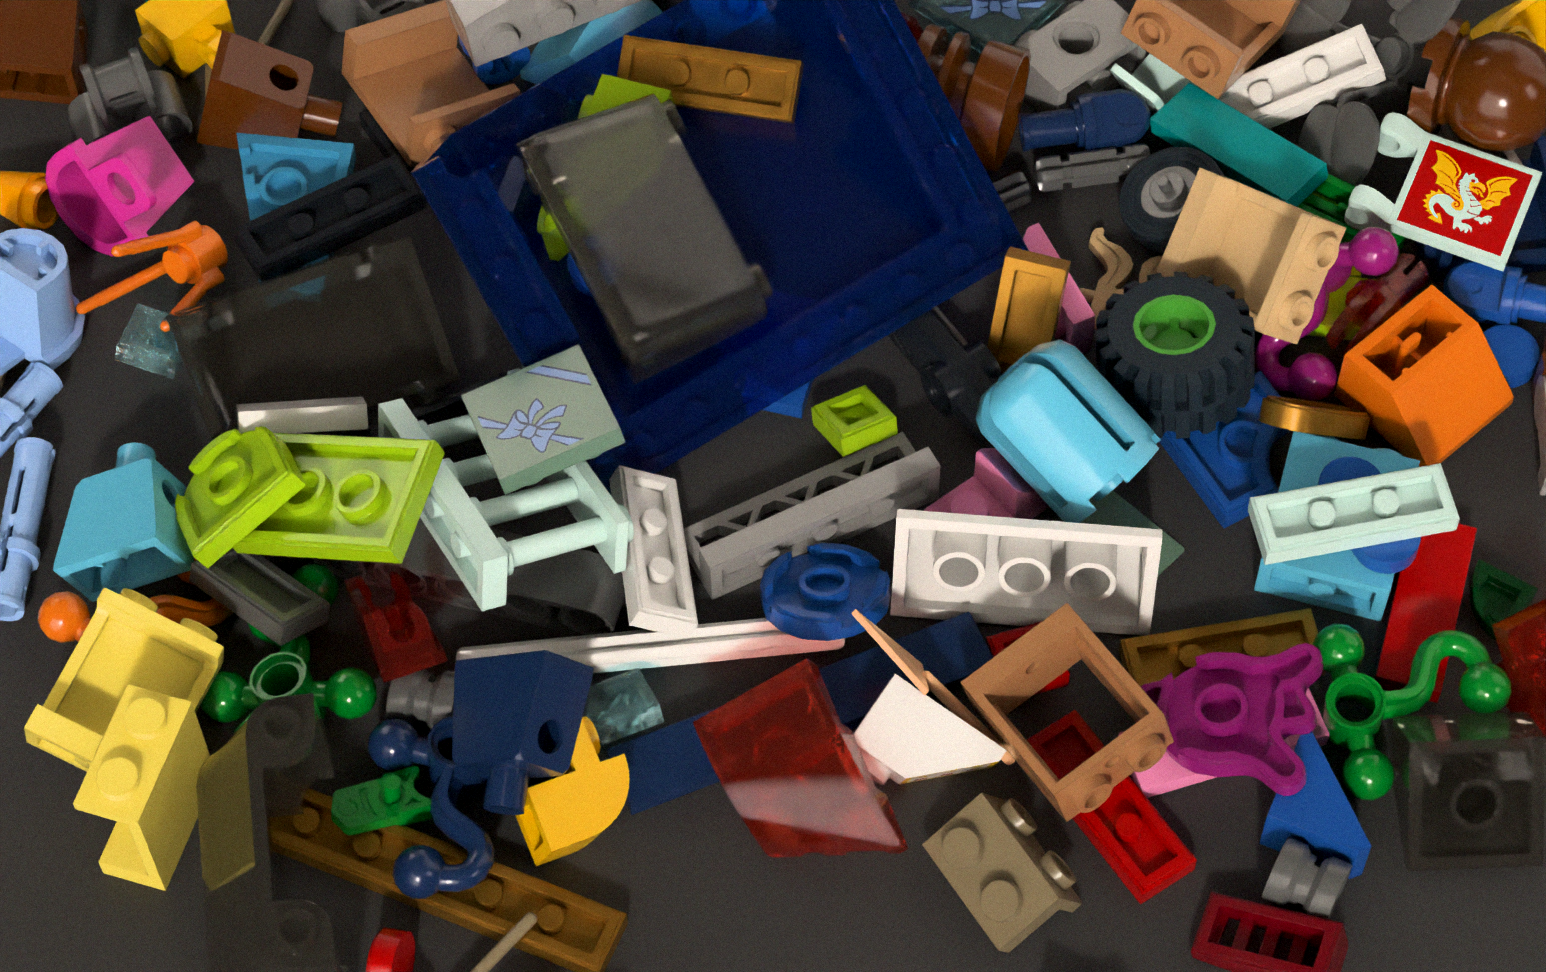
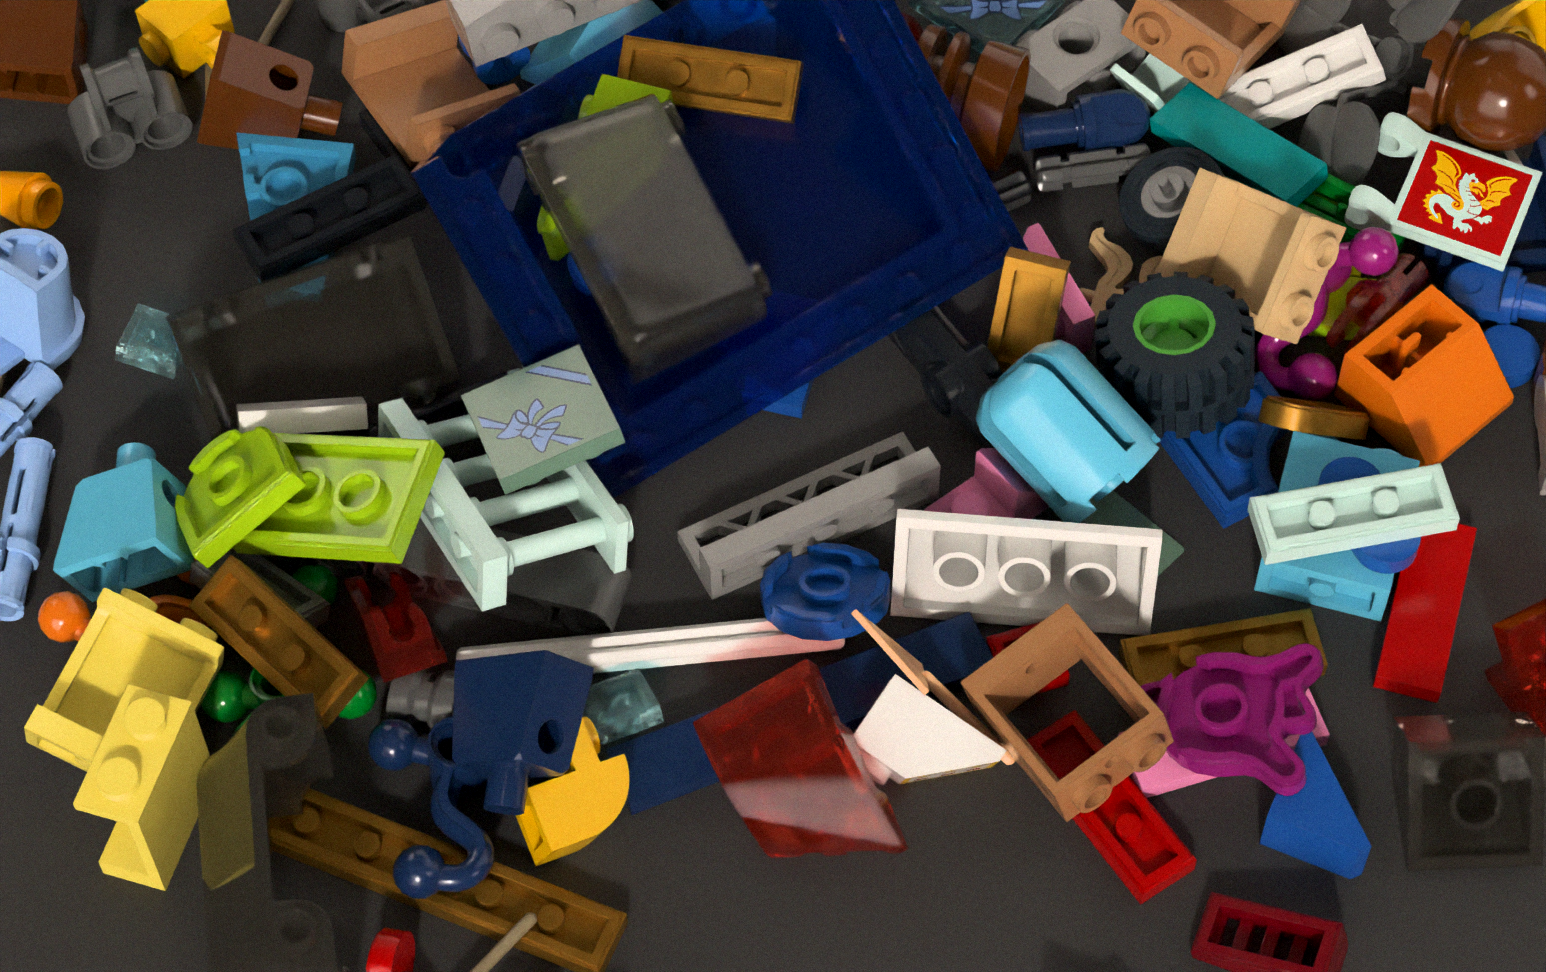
dark pink container [45,115,194,257] -> none
orange plant [75,220,228,332] -> none
green piece [331,766,432,835] -> none
white tile [609,466,698,638] -> none
lime tile [811,385,898,457] -> none
dark tan bracket [922,792,1083,953] -> none
dark grey wheel [1262,836,1353,919] -> none
green piece [1312,623,1512,801] -> none
dark green tile [1469,559,1538,648] -> none
none -> pearl gold tile [188,555,369,730]

